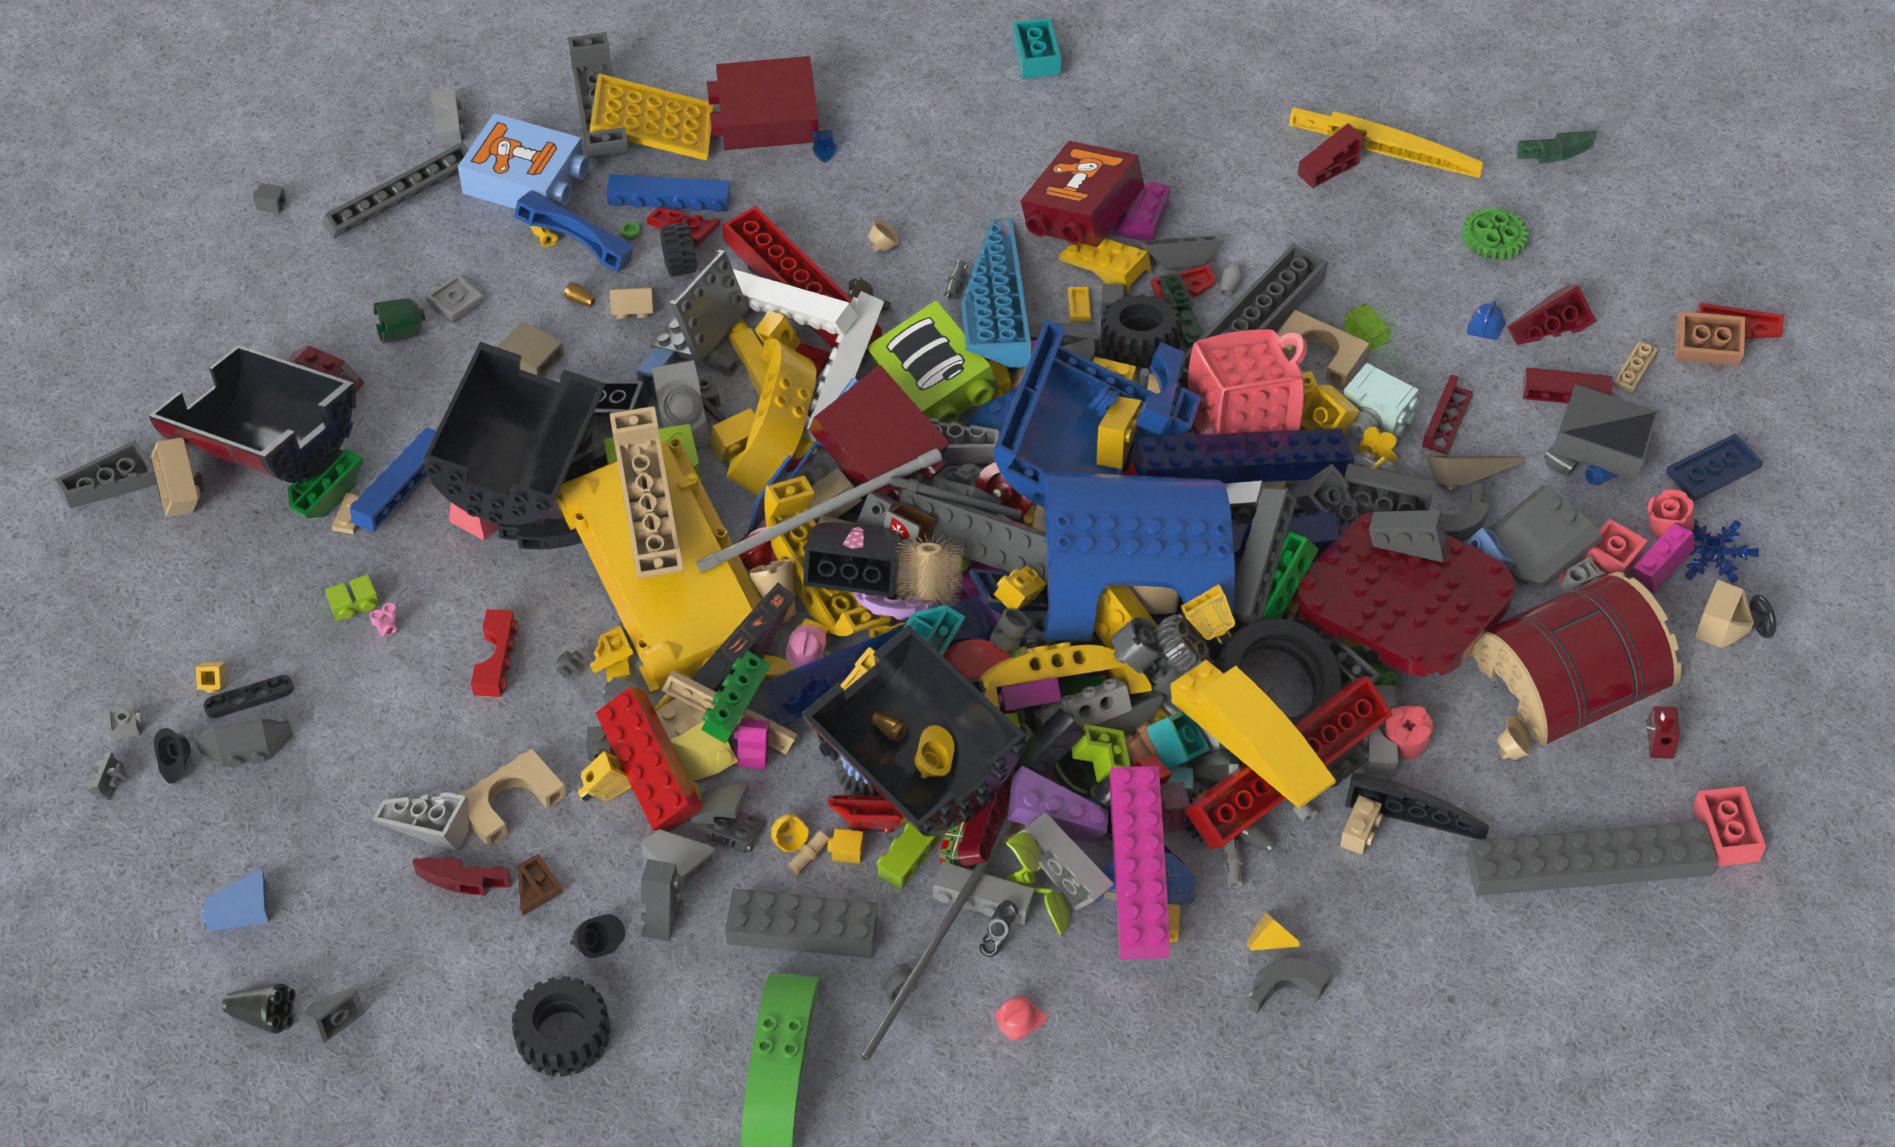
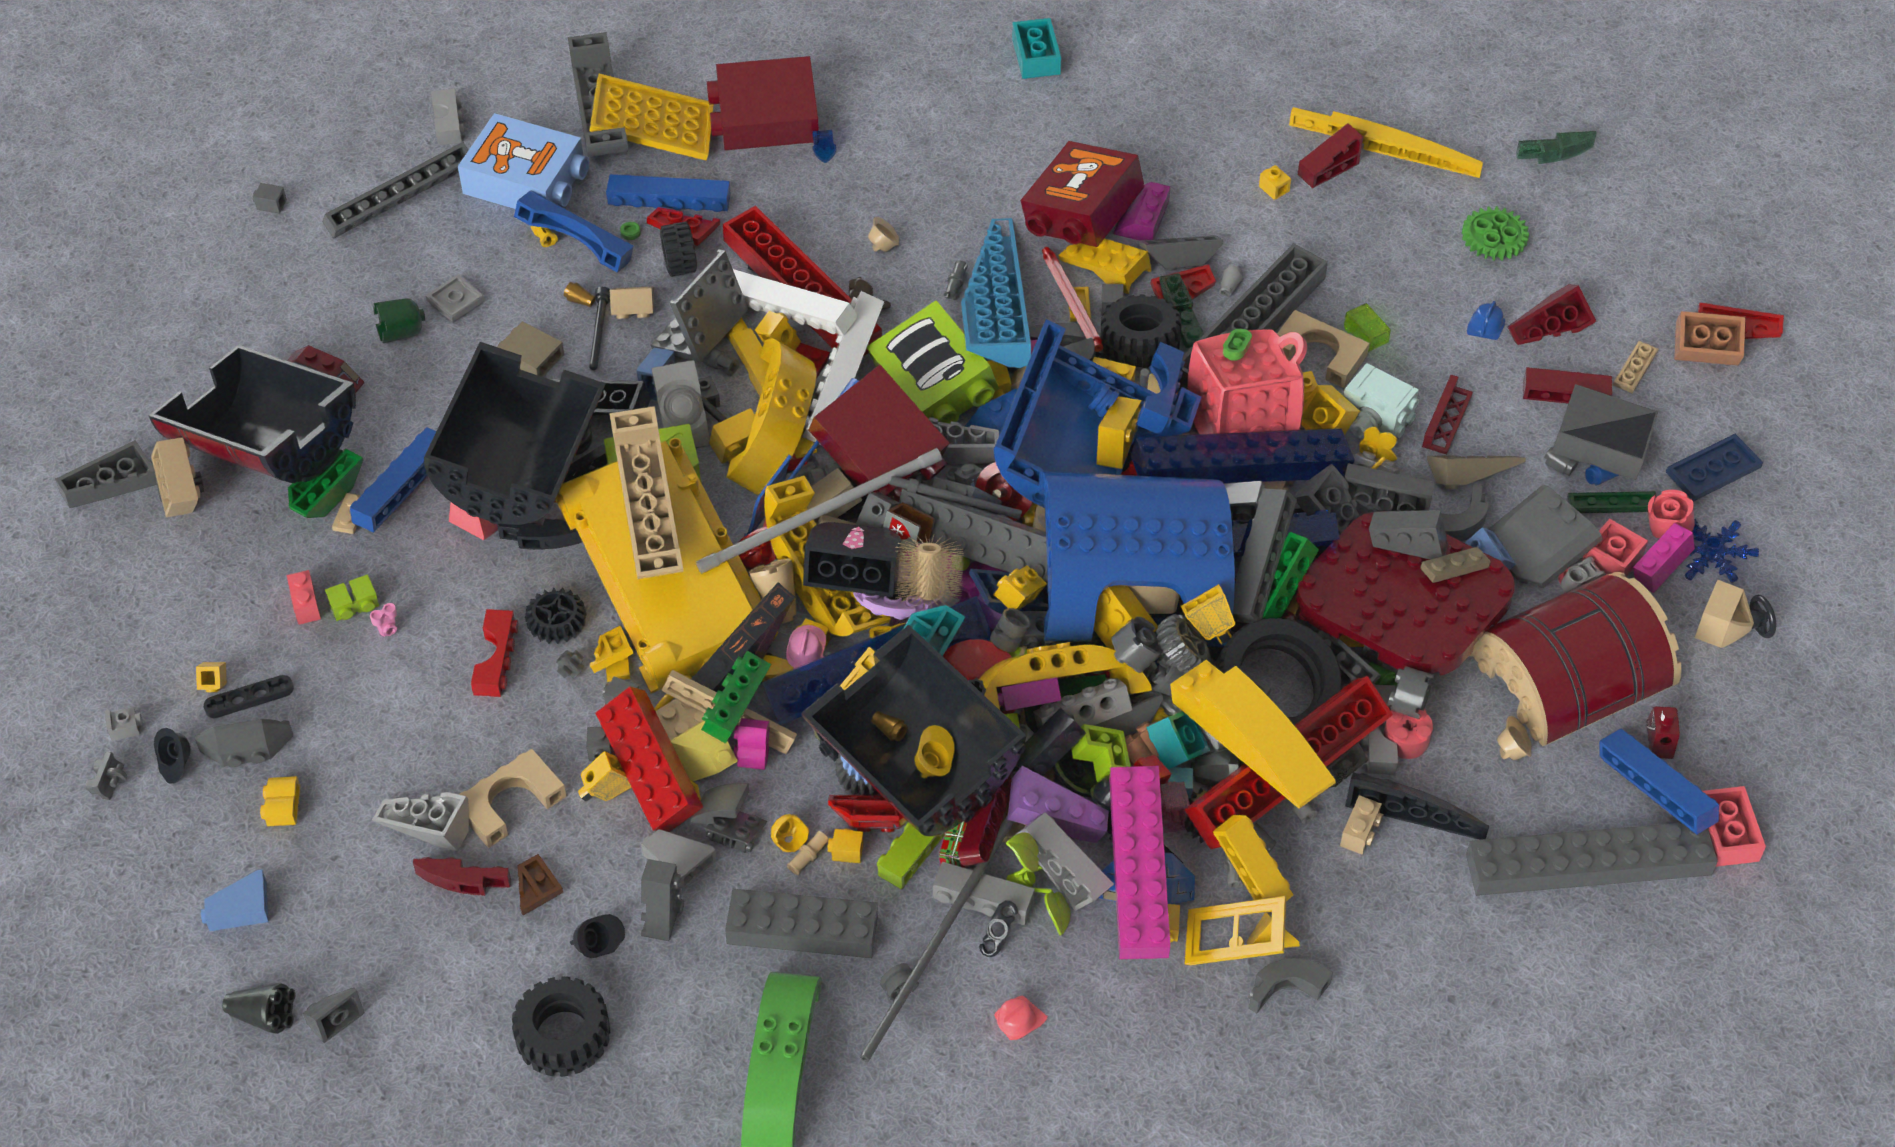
none -> yellow brick [260,776,300,826]
none -> coral brick [287,570,321,625]
none -> black gear [525,587,587,644]
none -> black piece [589,287,610,371]
none -> piece [1042,247,1103,352]
none -> yellow door [1185,896,1286,965]
none -> yellow brick [1213,815,1294,912]
none -> bright green plate [1223,329,1252,361]
none -> yellow brick [1259,165,1291,200]
none -> dark grey brick [1388,666,1434,719]
none -> dark tan plate [1421,547,1490,583]
none -> dark green tile [1567,491,1656,513]
none -> blue brick [1599,729,1719,835]

